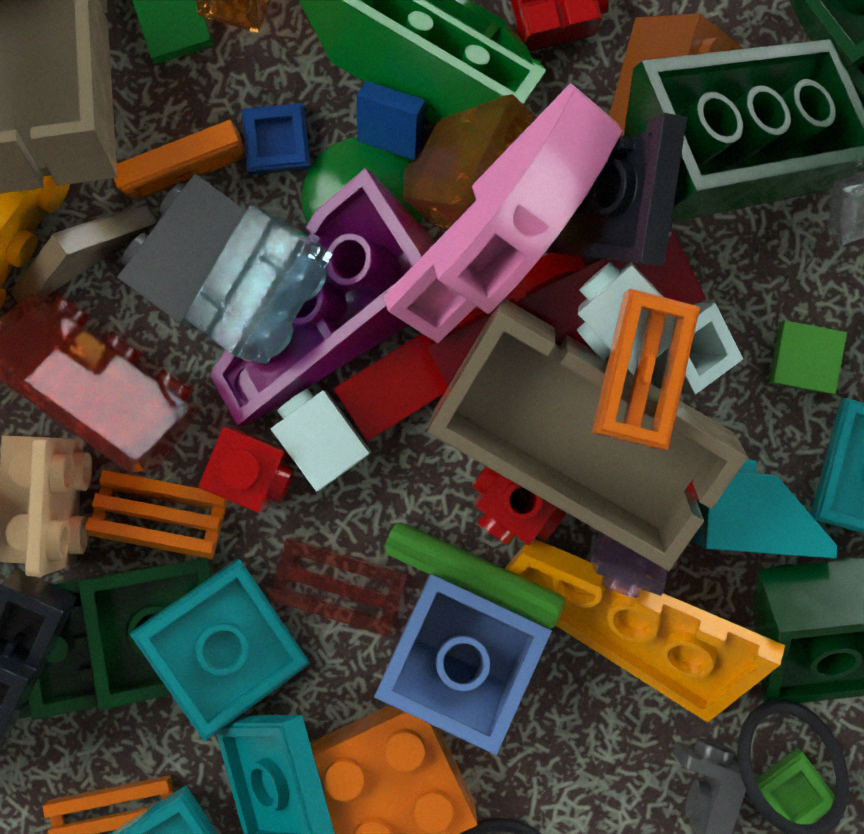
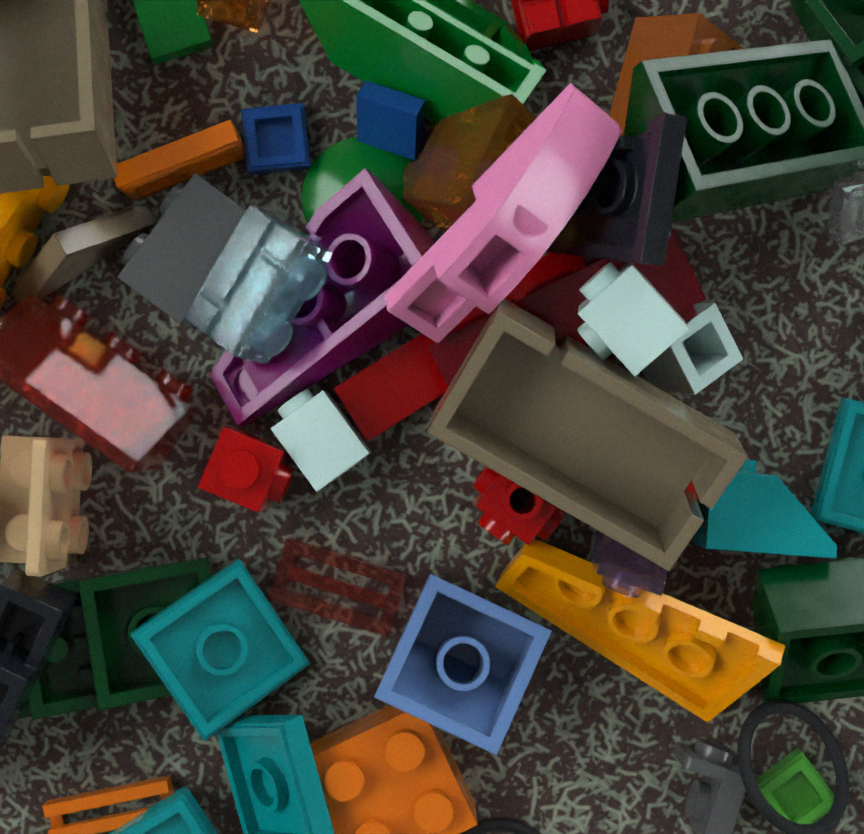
orange tile [85,470,228,560] -> none
bright green axle [385,524,565,629] -> none
orange tile [591,289,700,451] -> none
bright green tile [768,320,847,395] -> none

